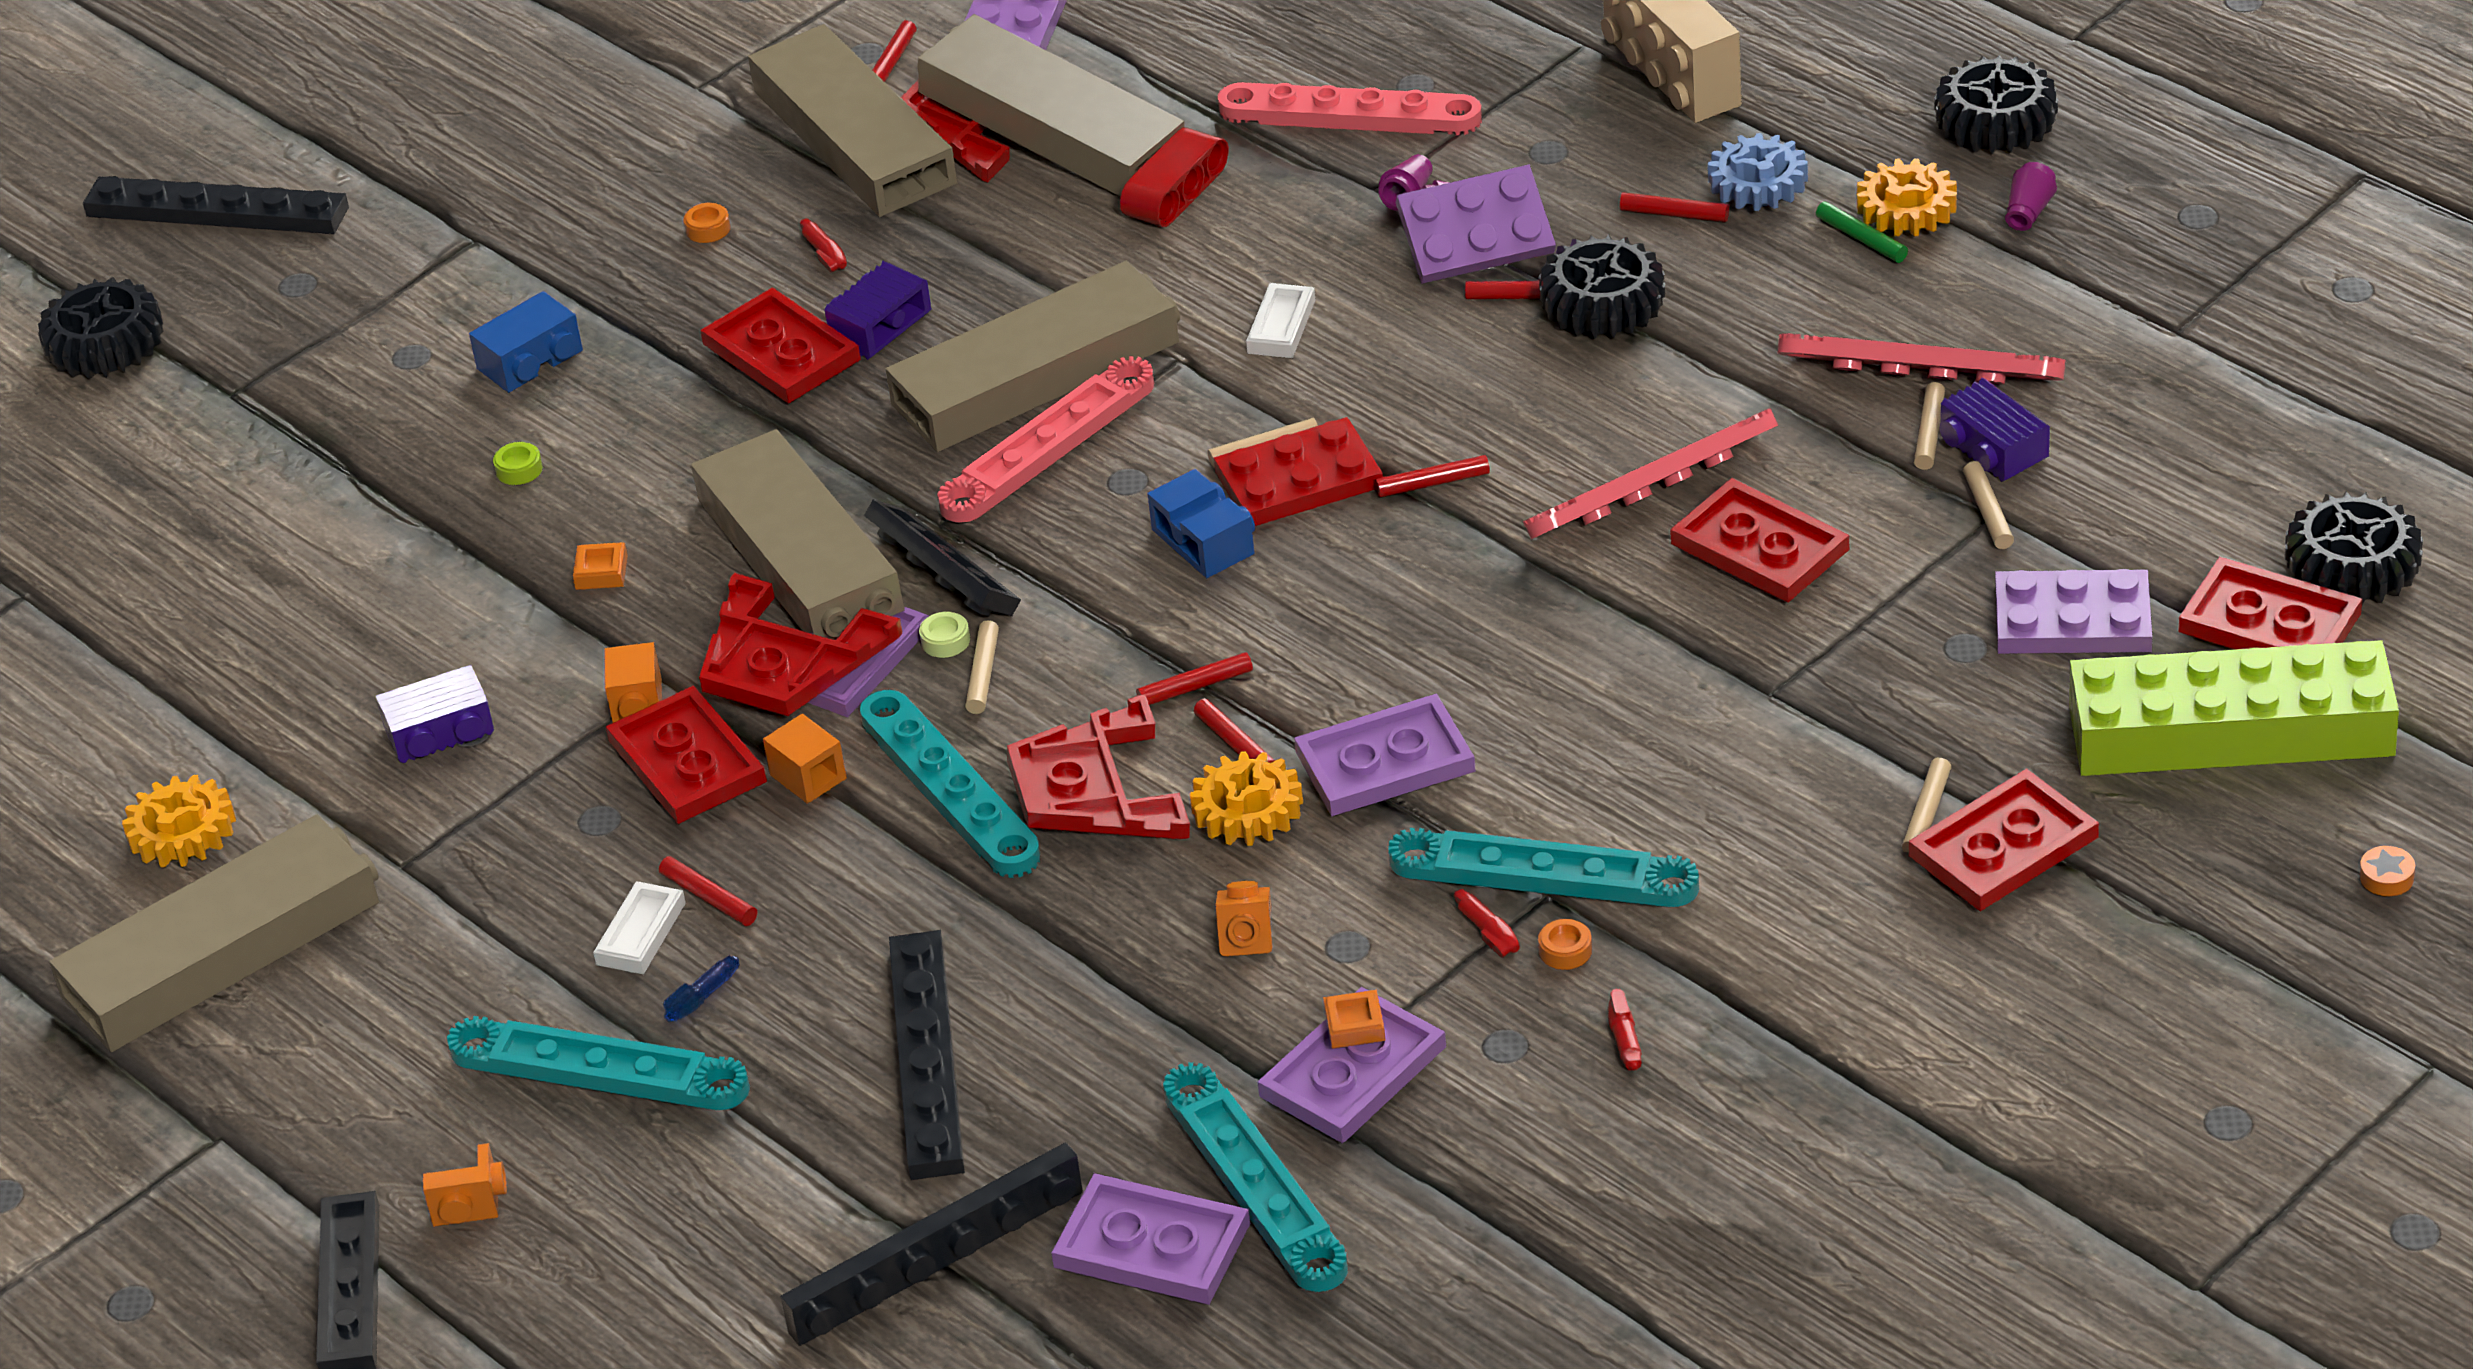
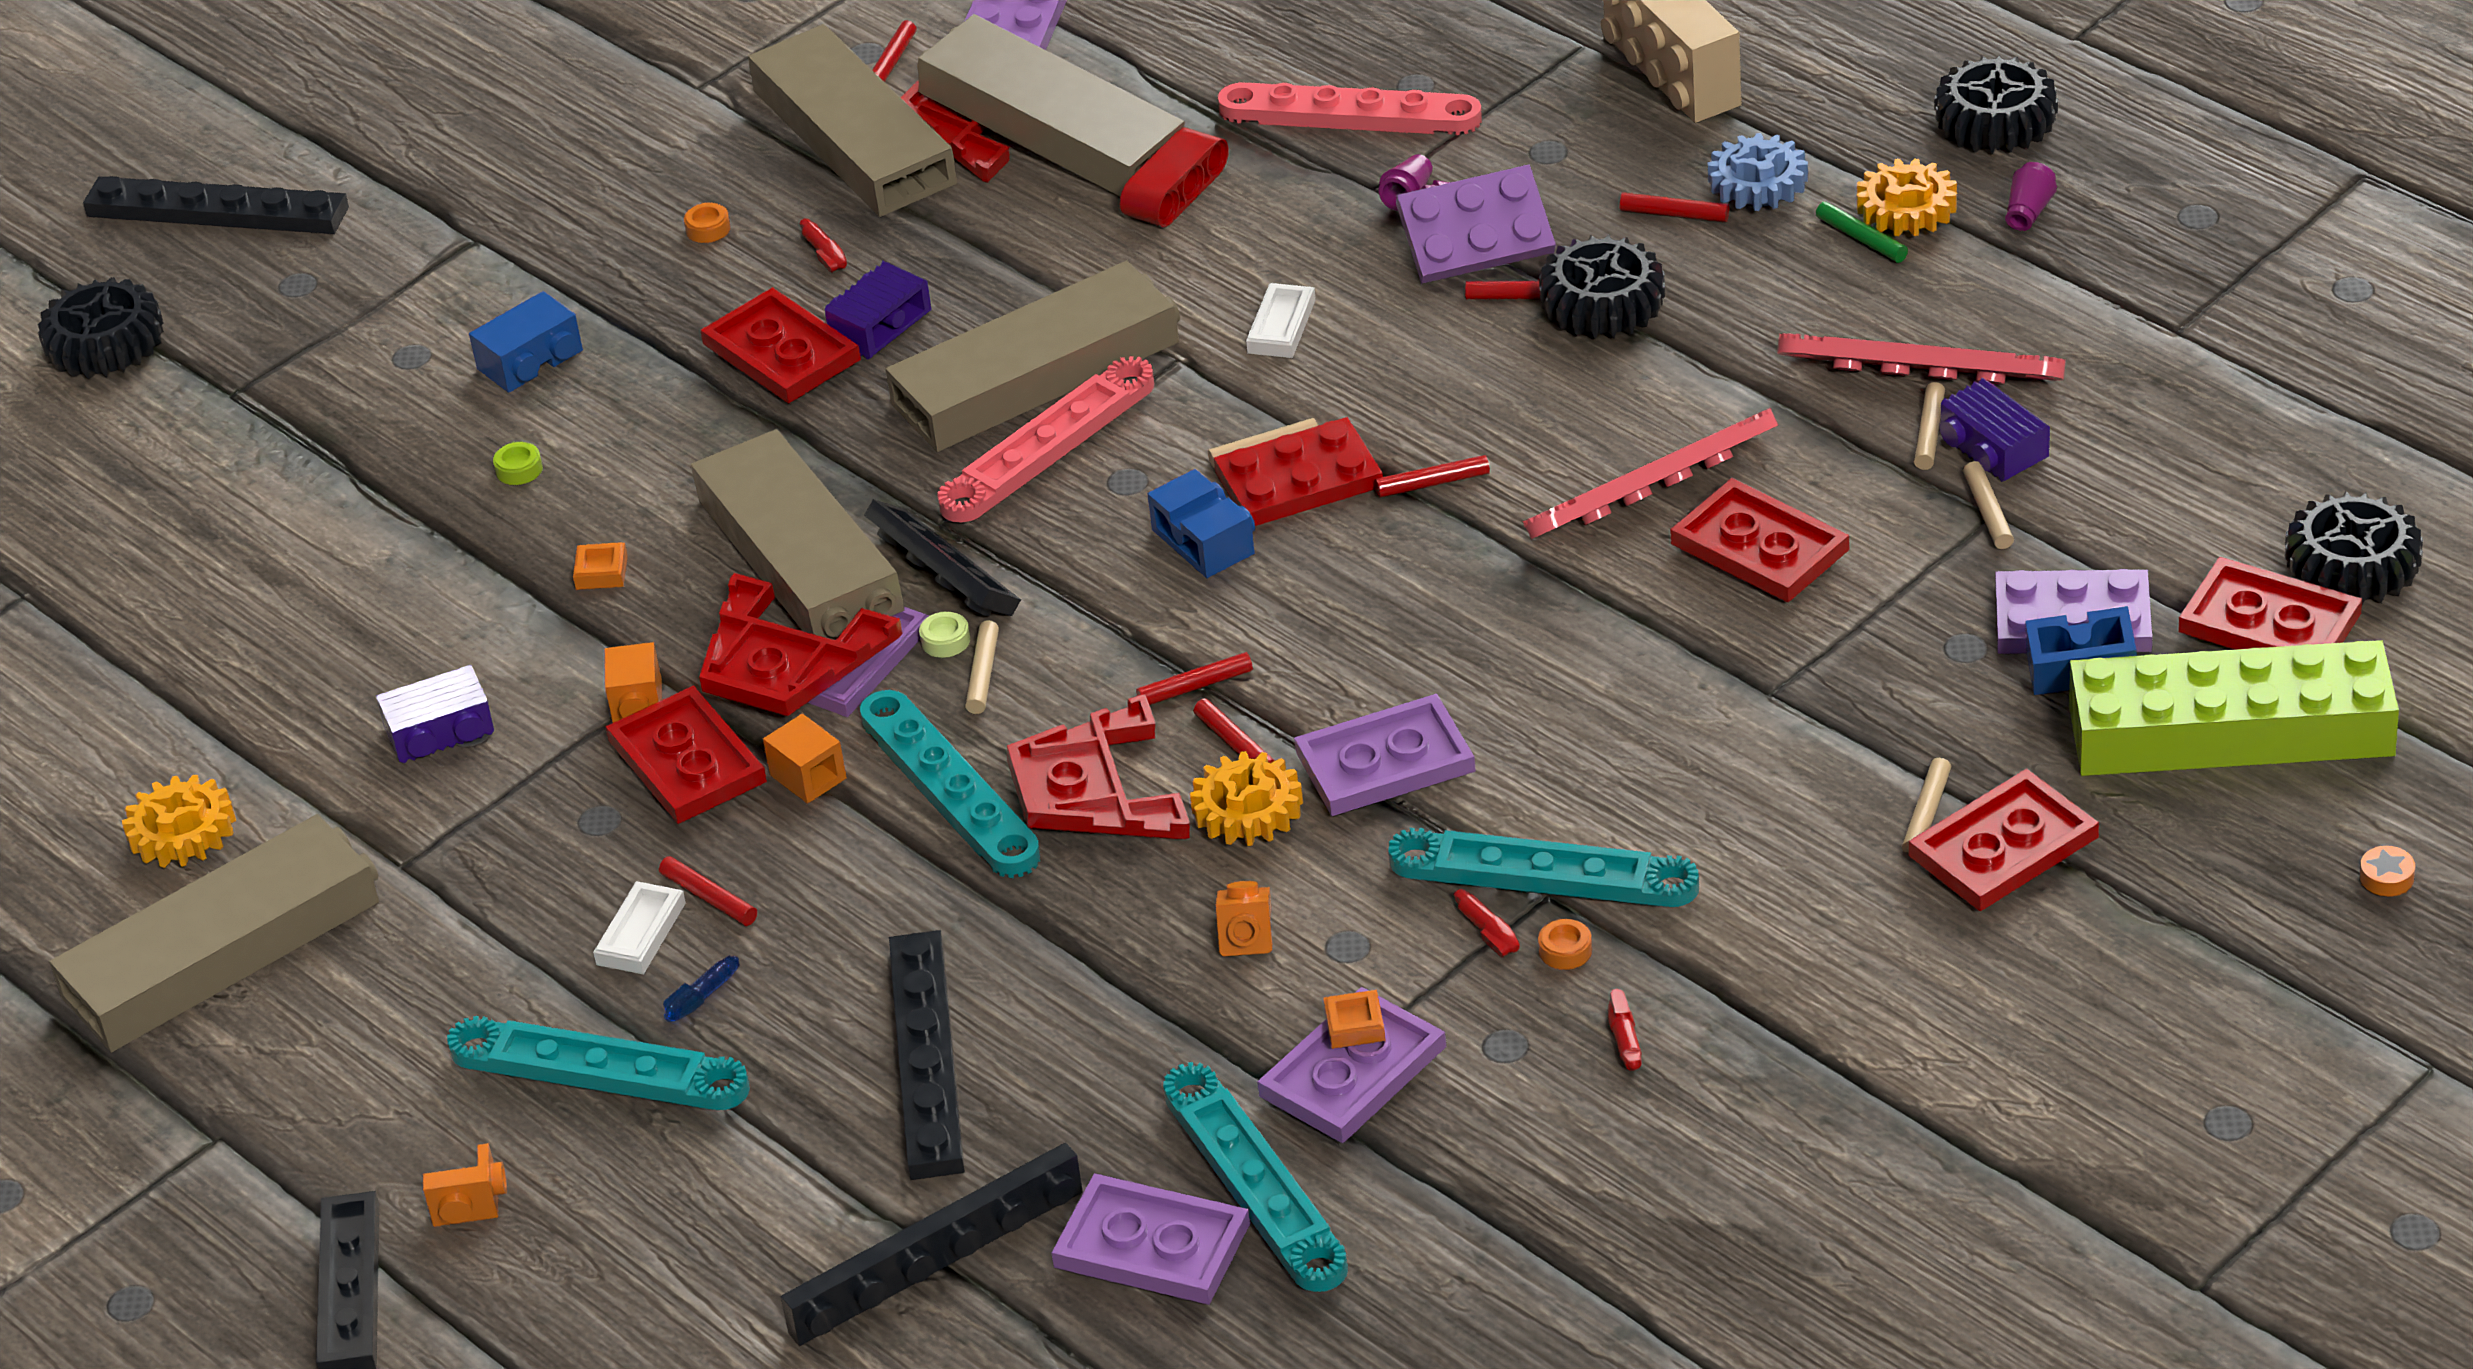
none -> blue brick [2025,606,2137,695]

